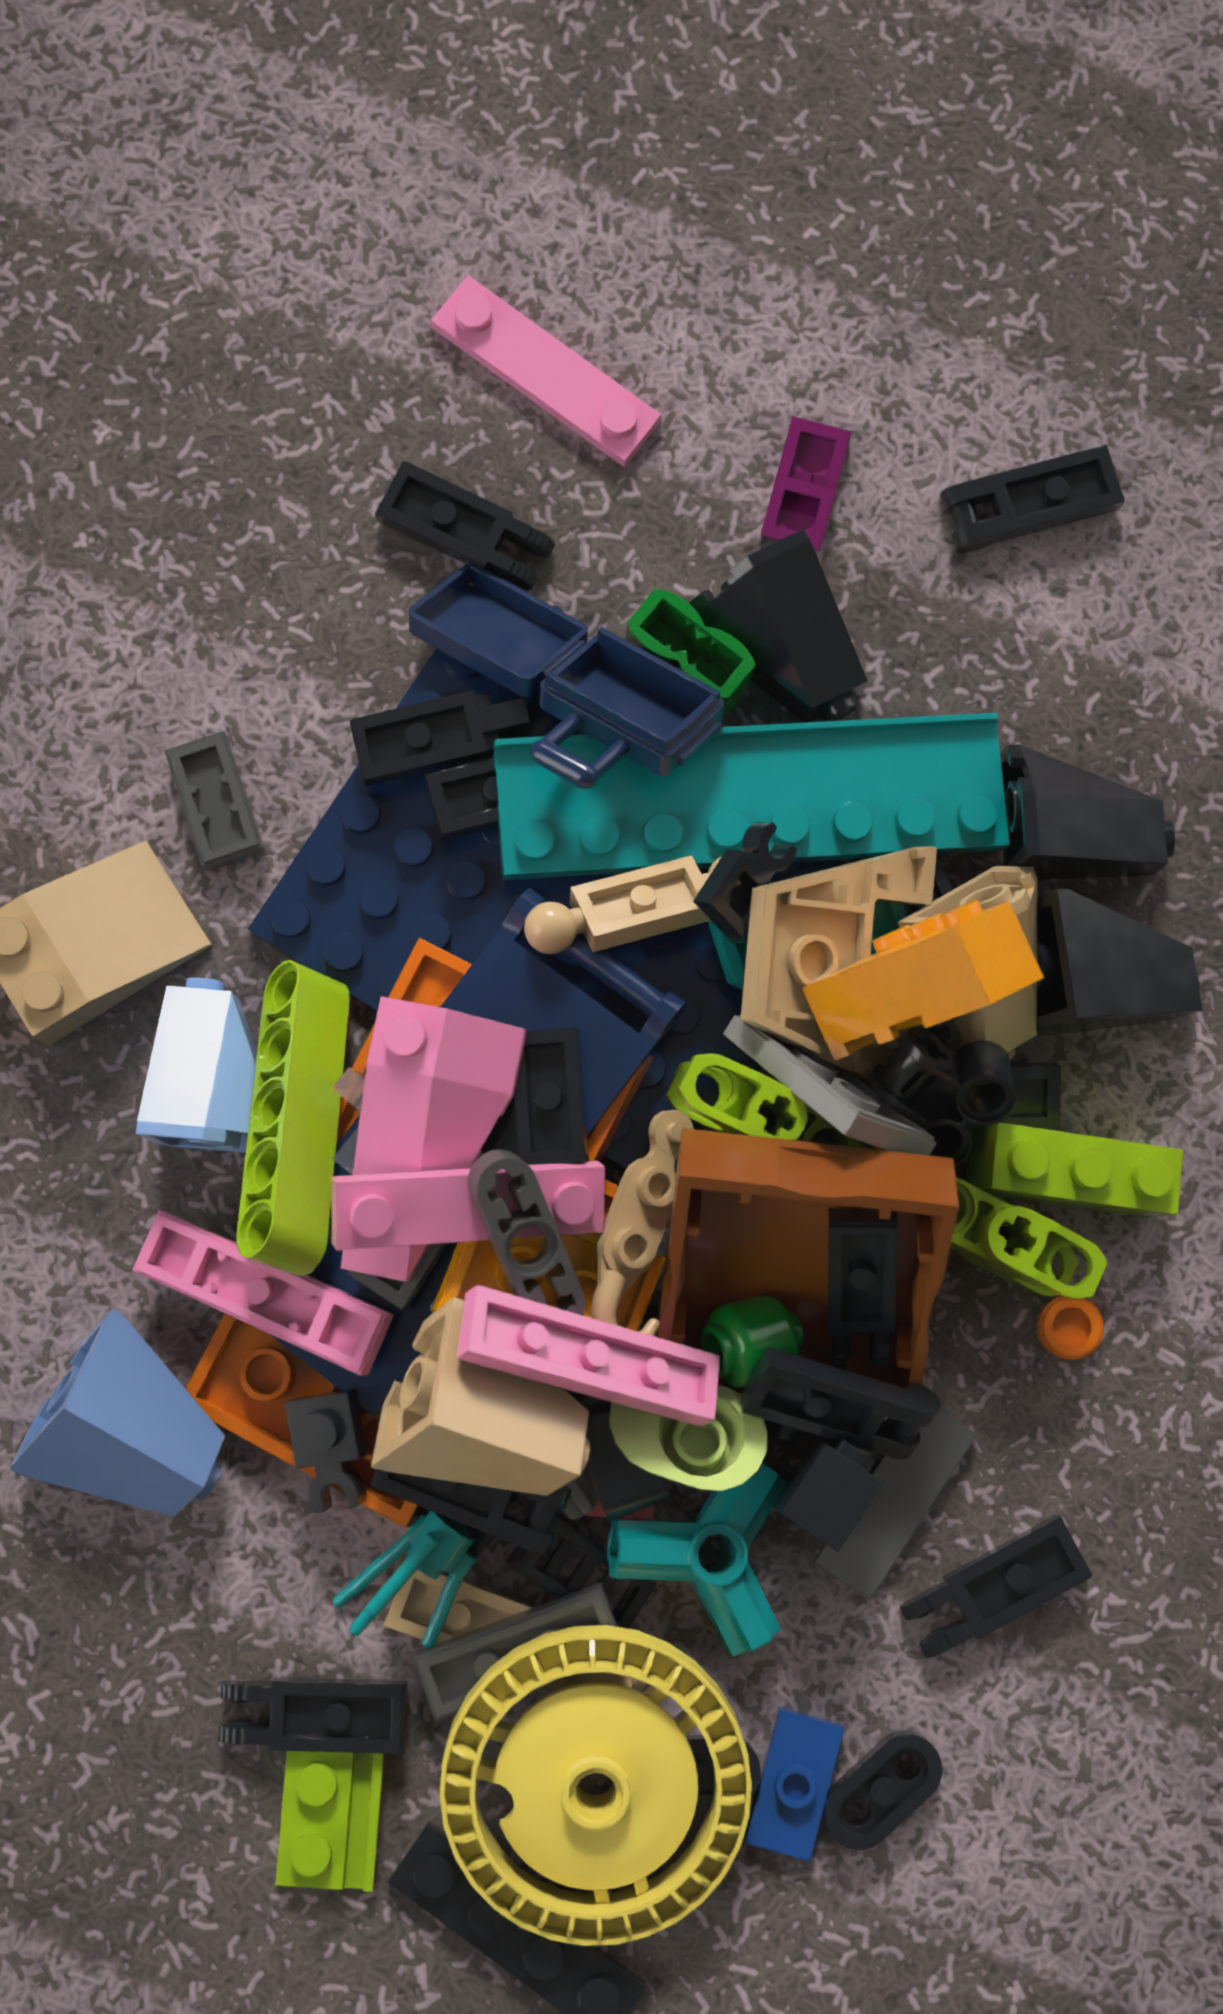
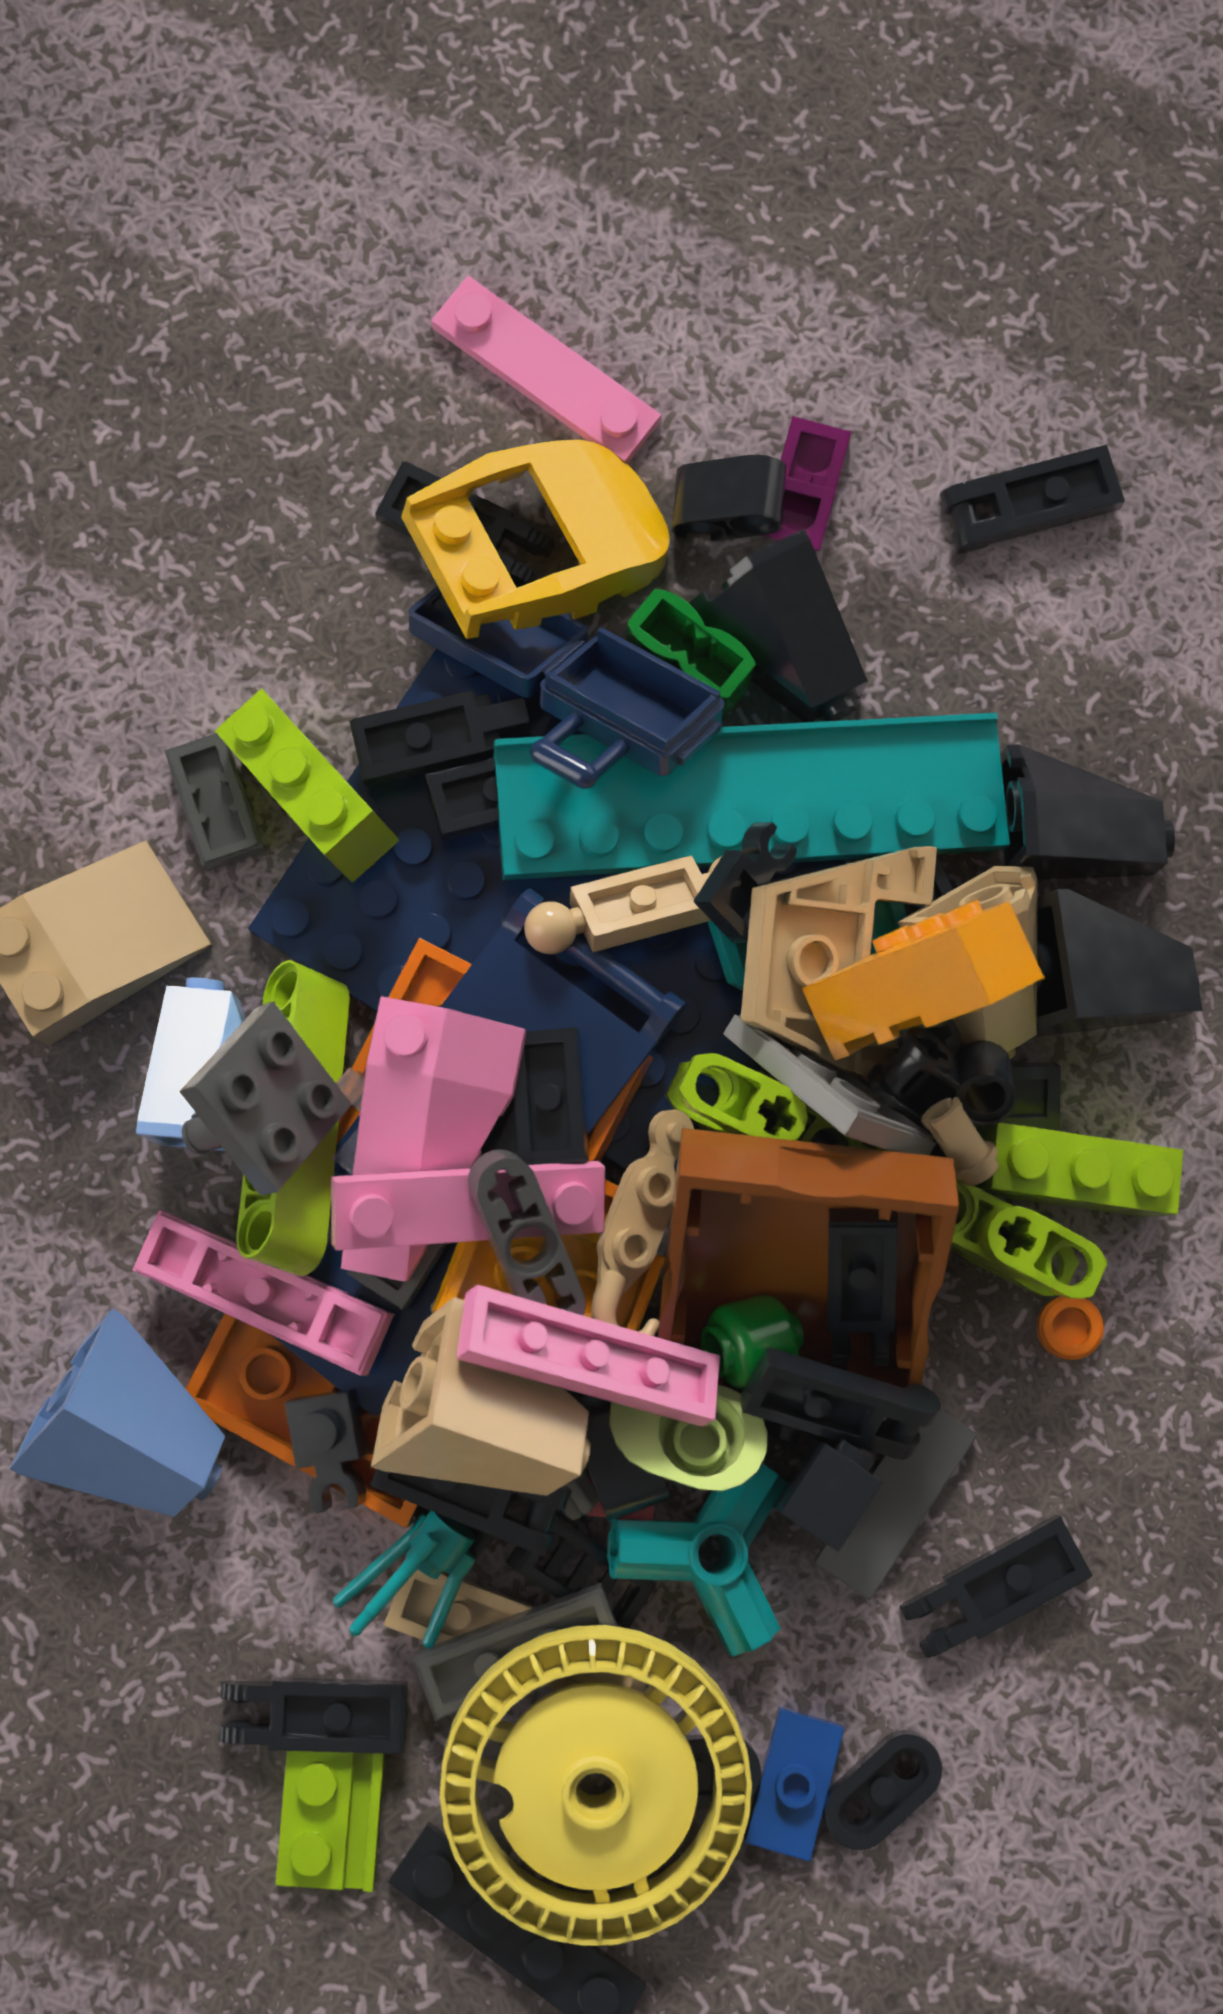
none -> dark grey plate [178,1001,352,1196]
none -> lime brick [214,688,399,883]
none -> yellow slope [401,440,670,639]
none -> black beam [672,455,787,541]
none -> tan pin [921,1097,999,1186]

